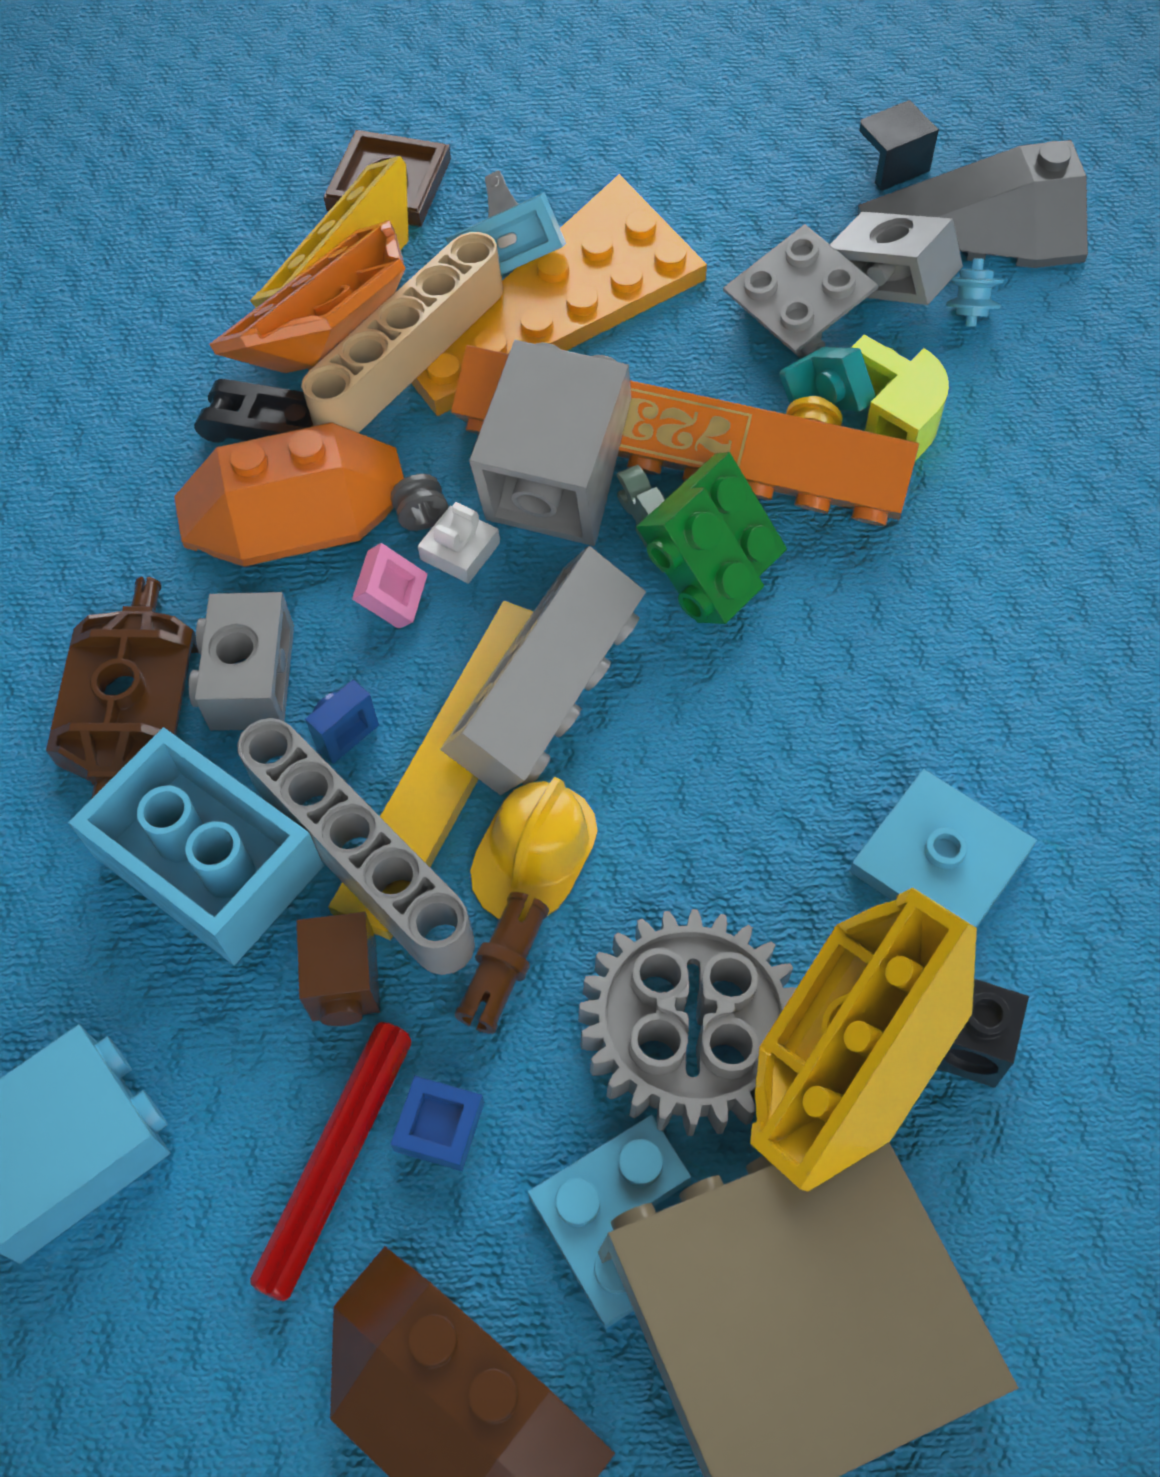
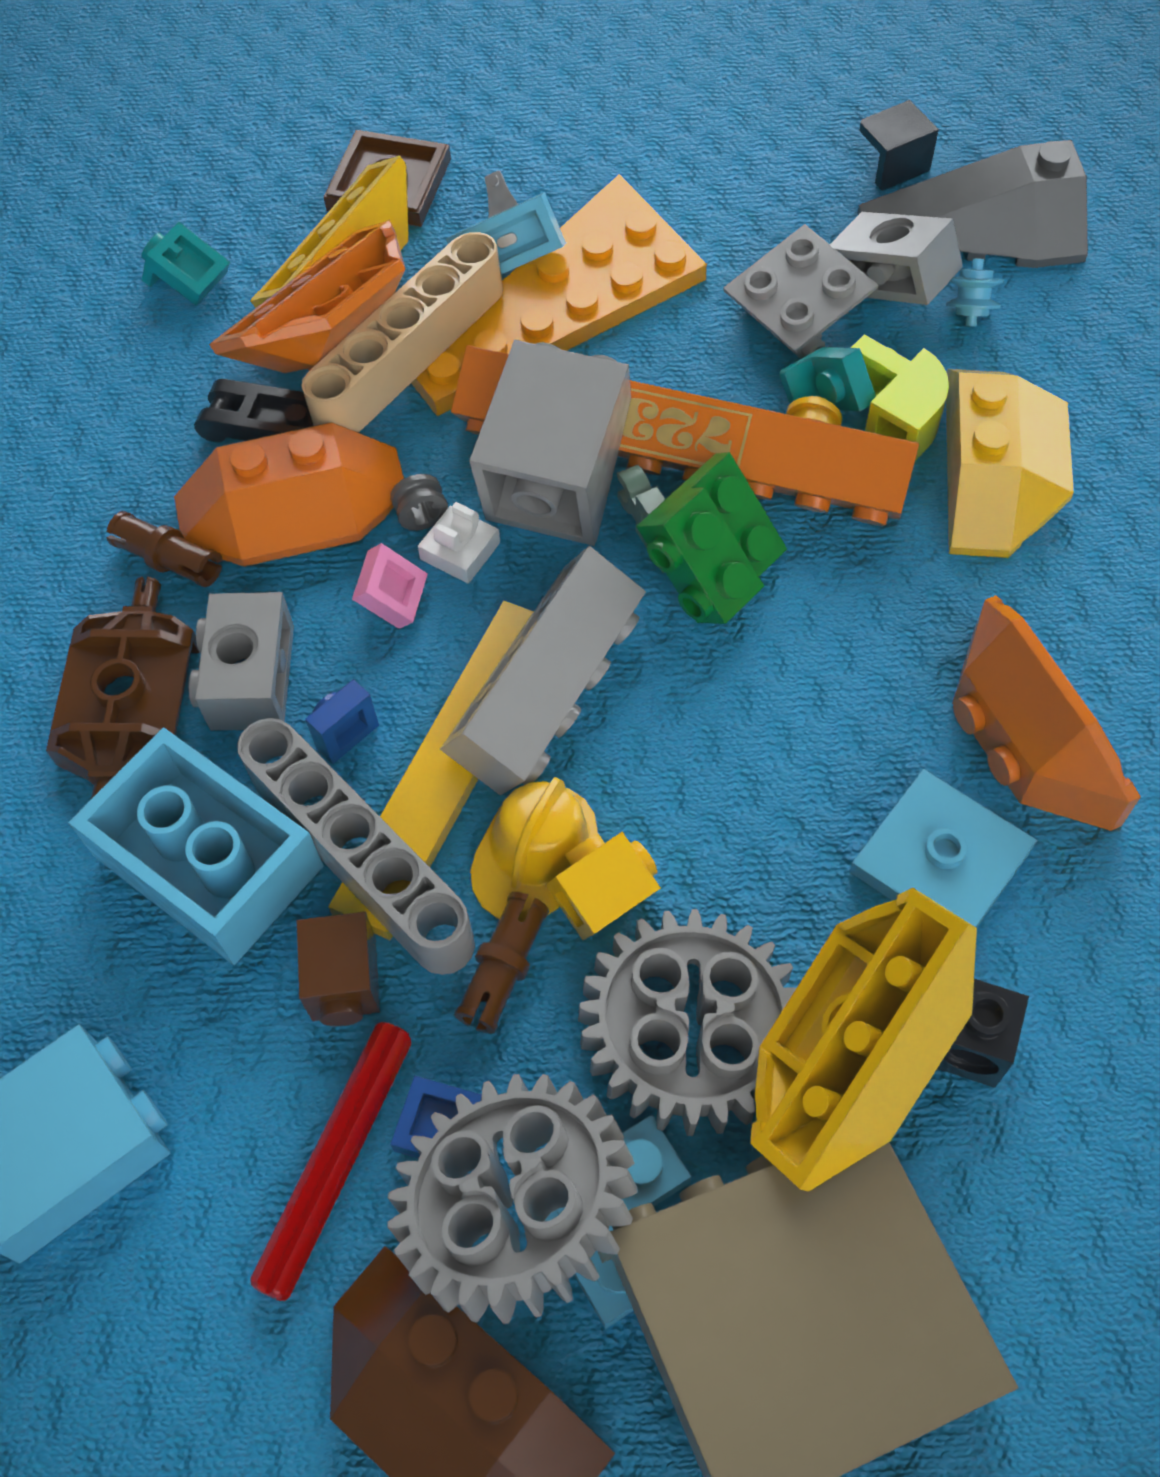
none -> reddish brown pin [106,511,222,587]
none -> teal bracket [141,222,230,306]
none -> light grey gear [387,1074,637,1324]
none -> yellow brick [546,832,661,940]
none -> yellow wedge [946,369,1074,558]
none -> orange wedge [952,595,1141,831]

